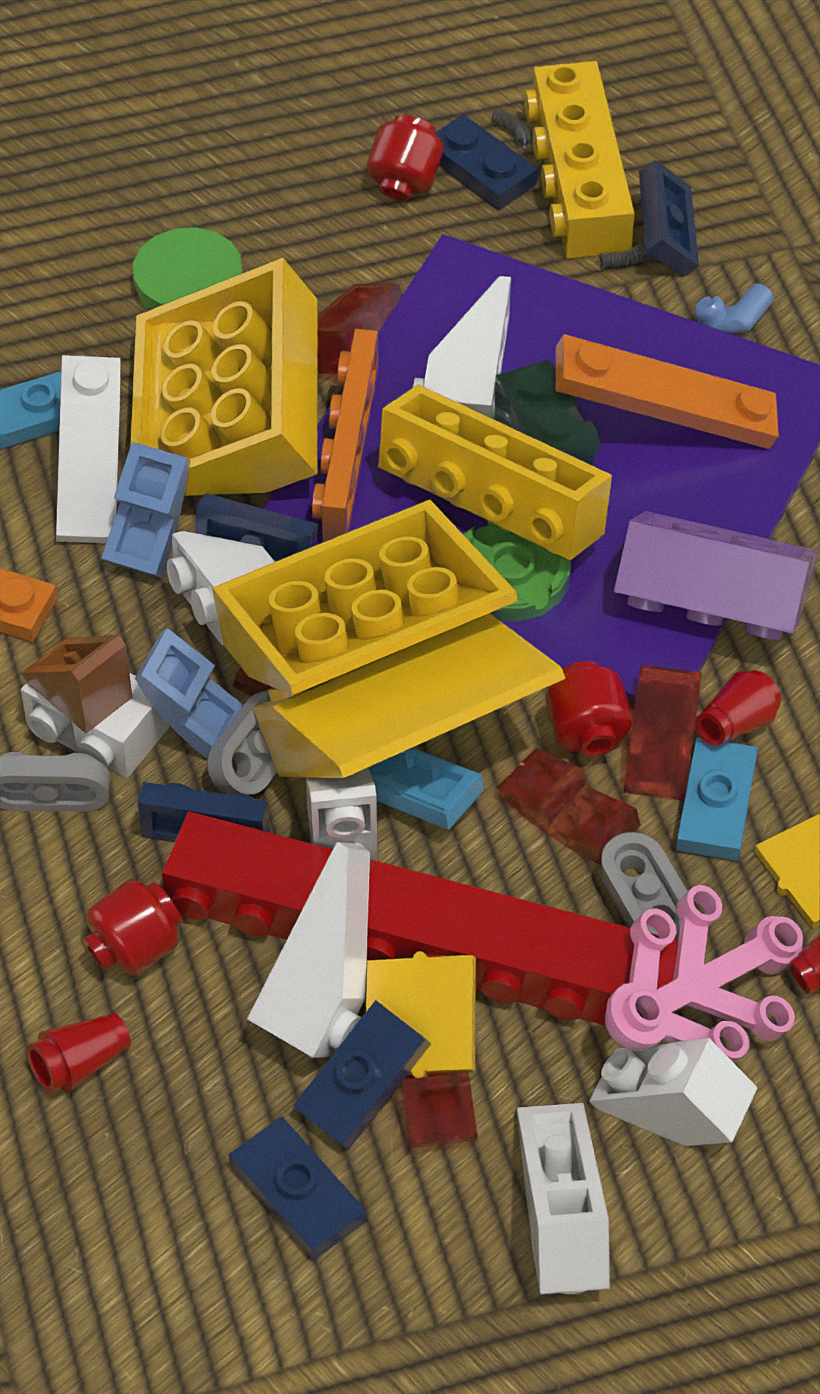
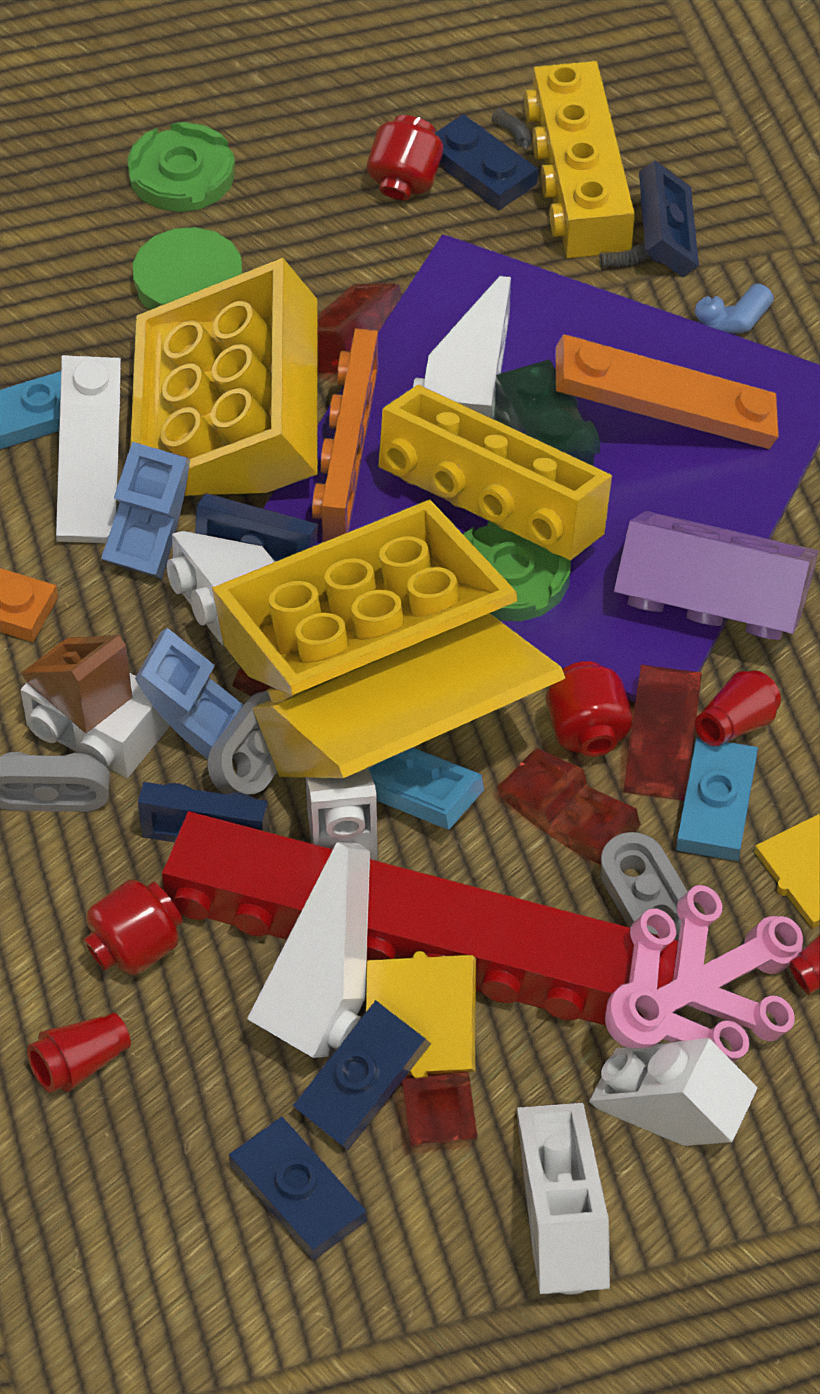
none -> bright green tile [127,122,236,212]

